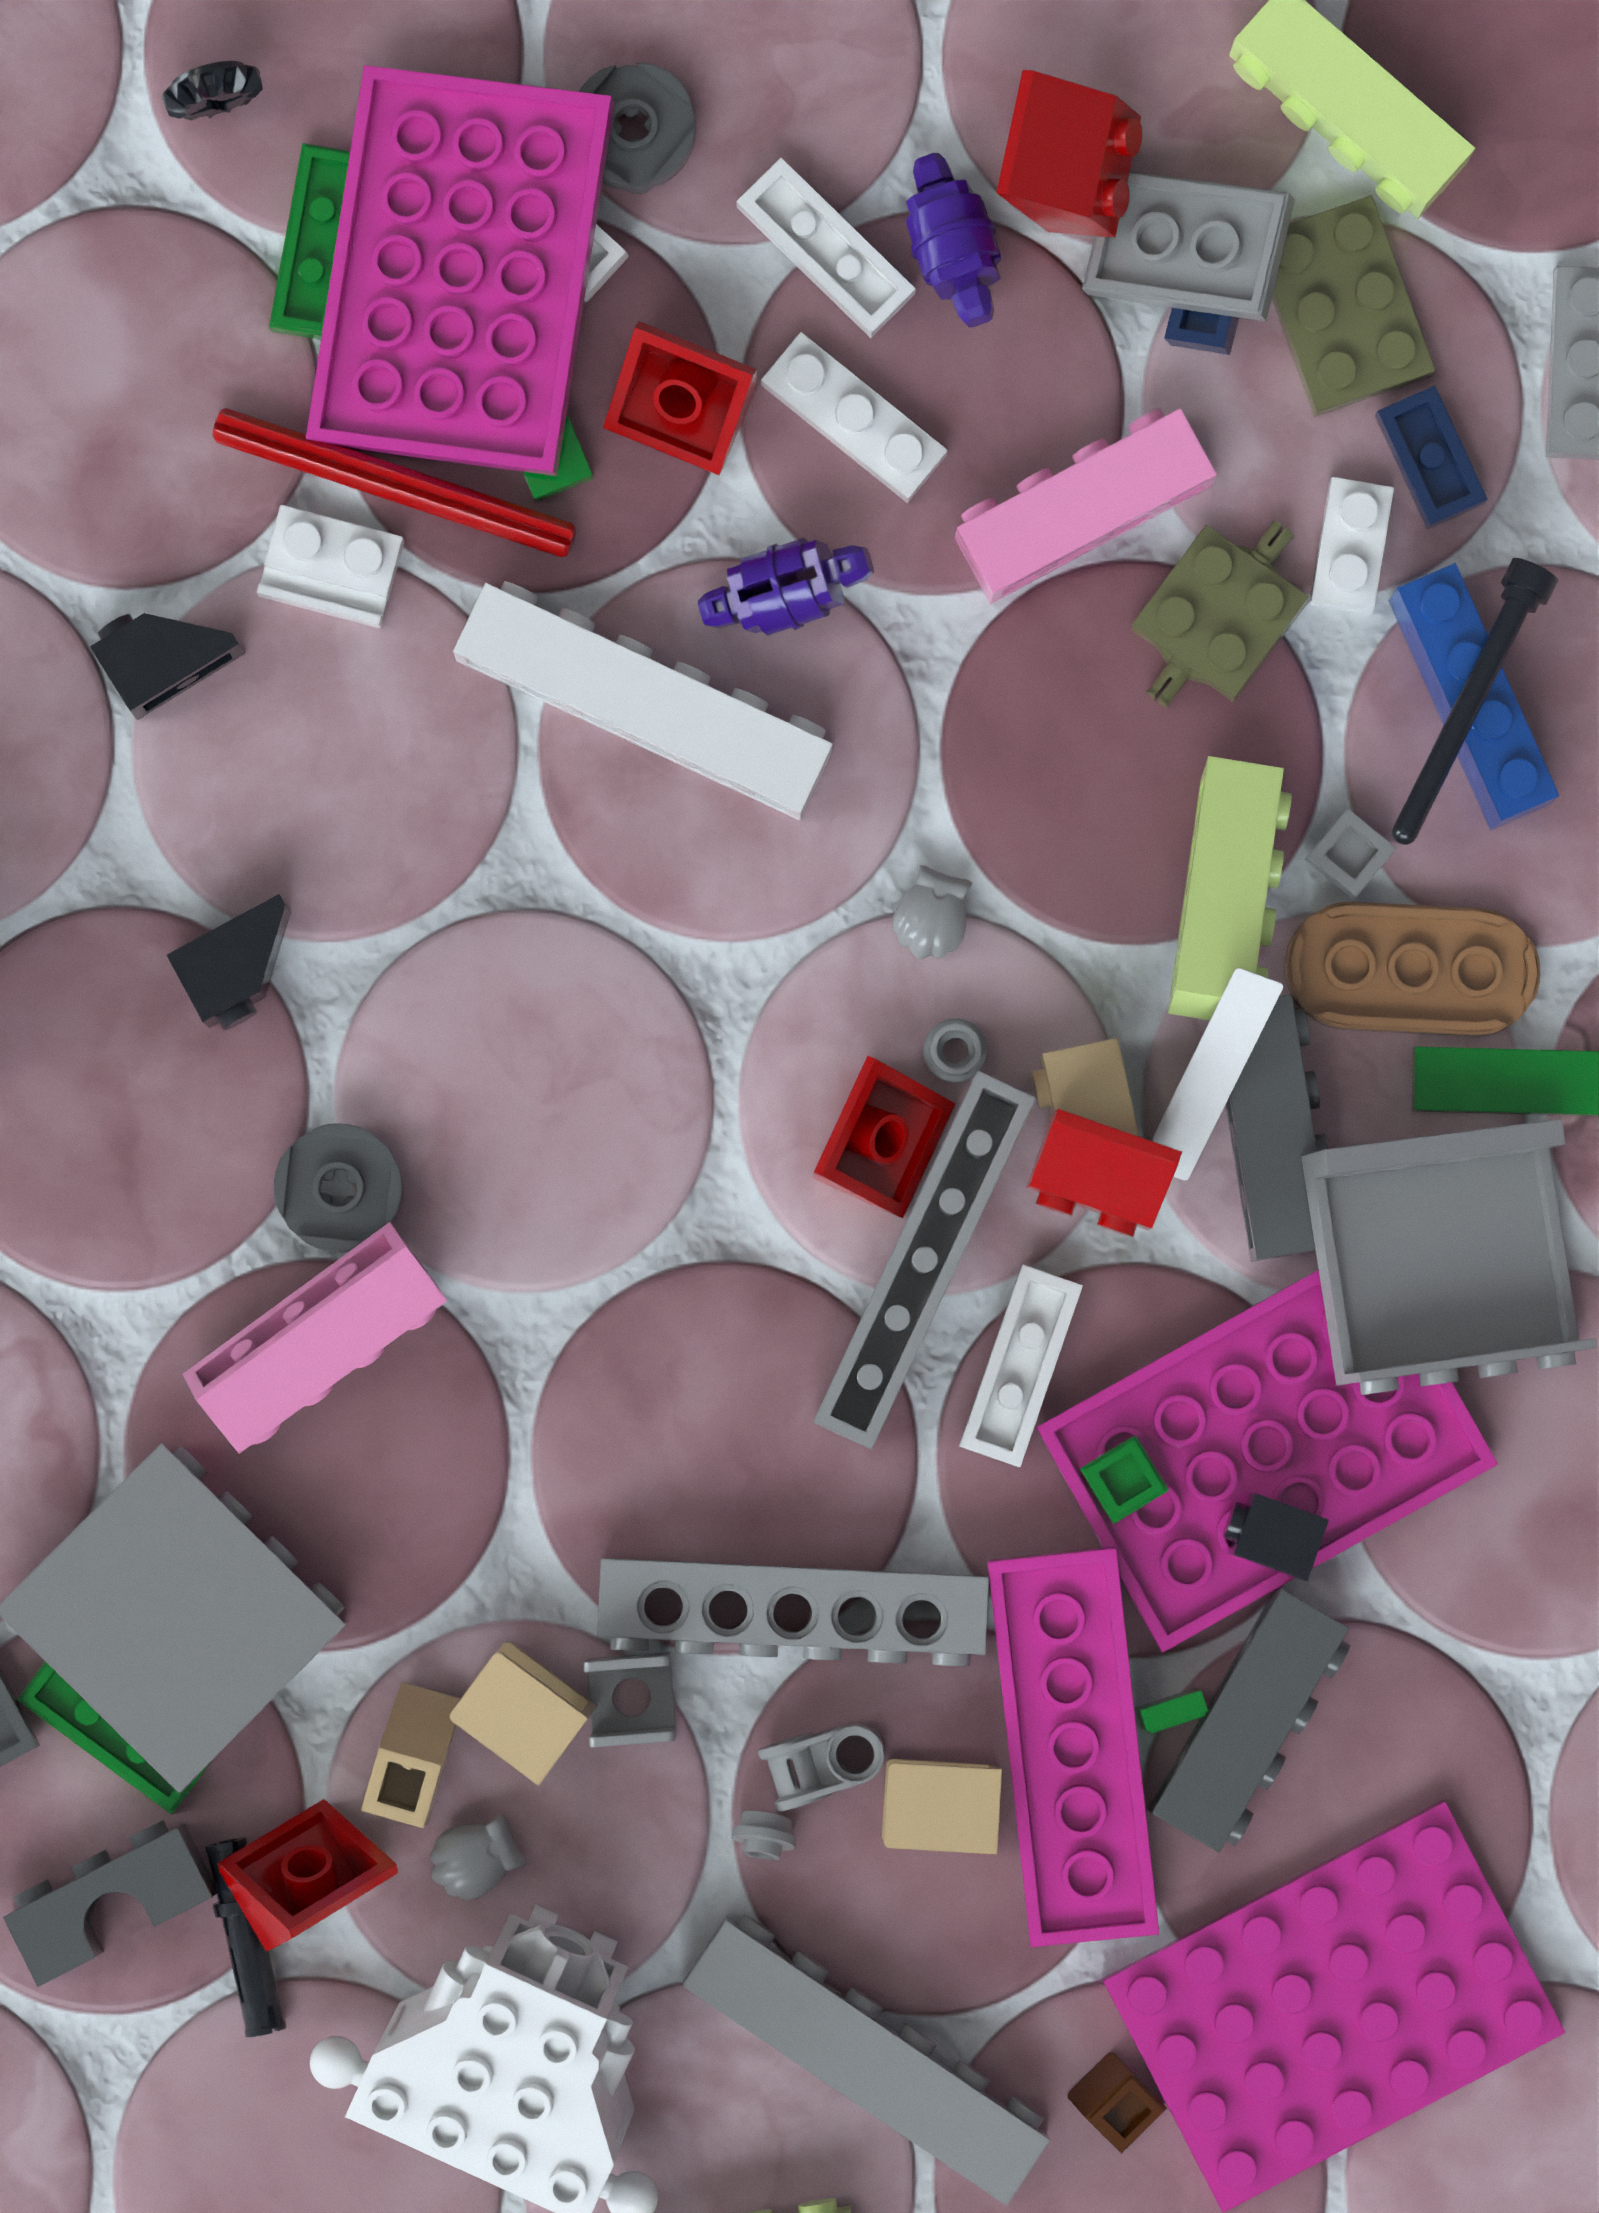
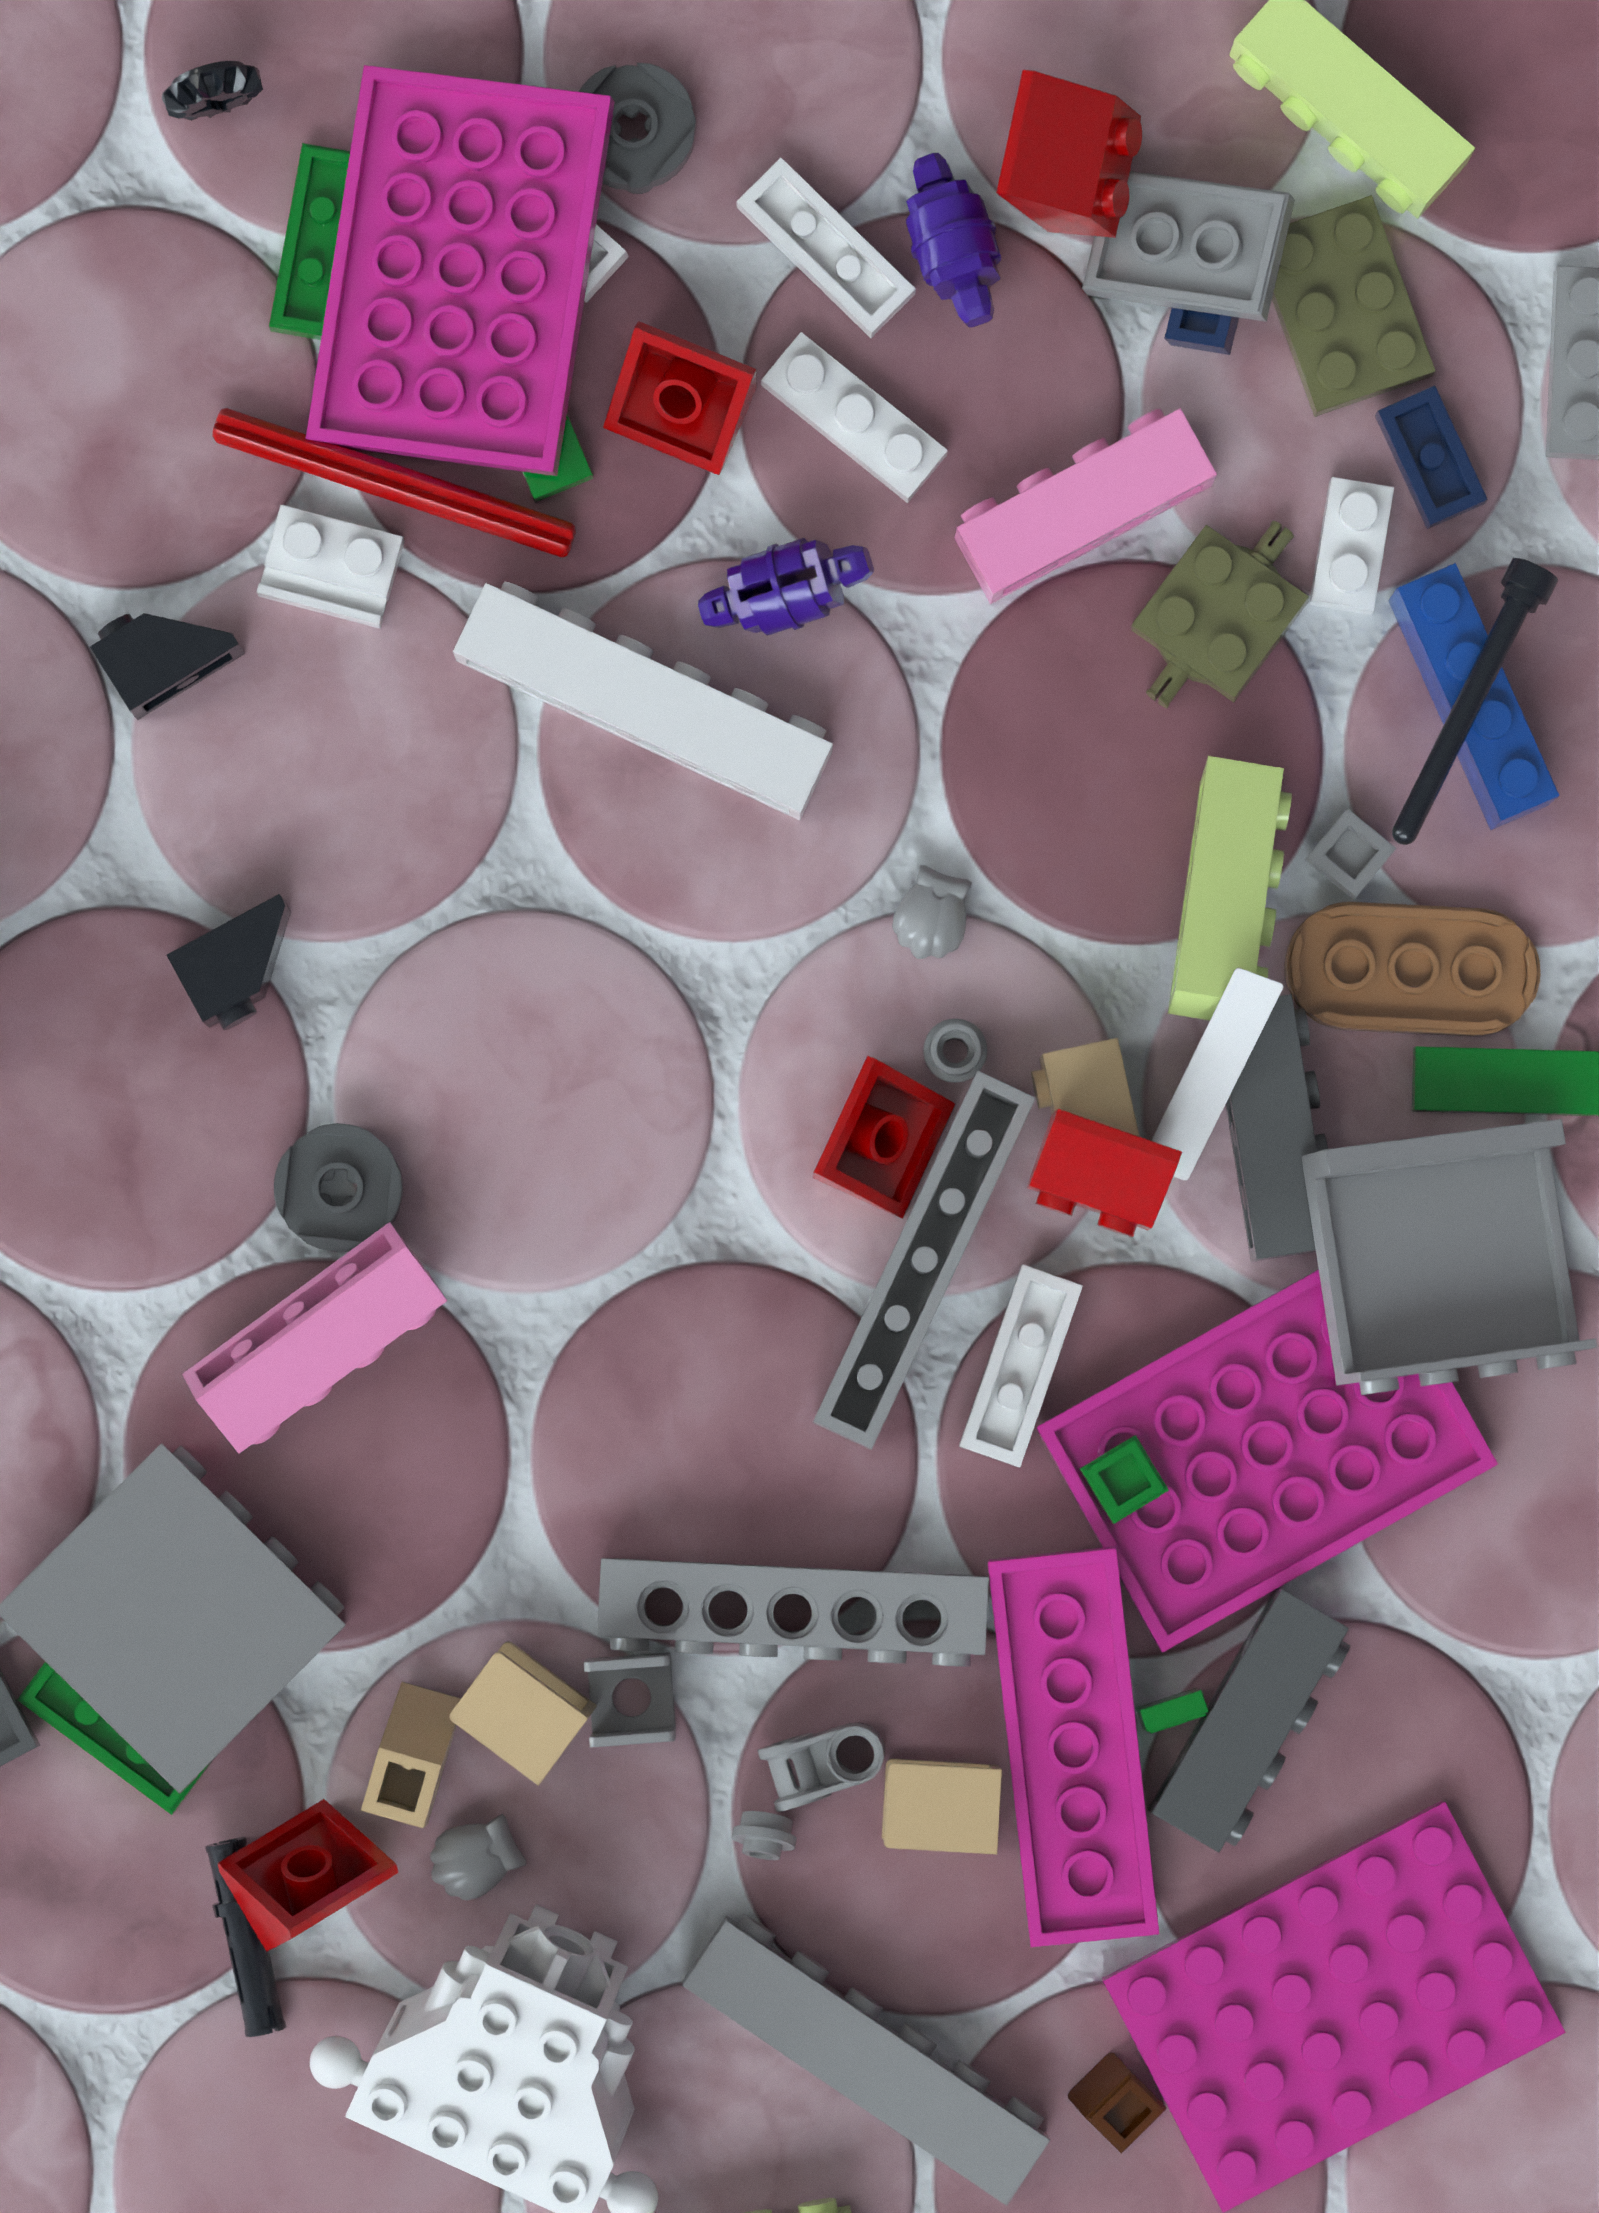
dark grey arch [3,1820,216,1987] -> none
black brick [1223,1493,1329,1581] -> none

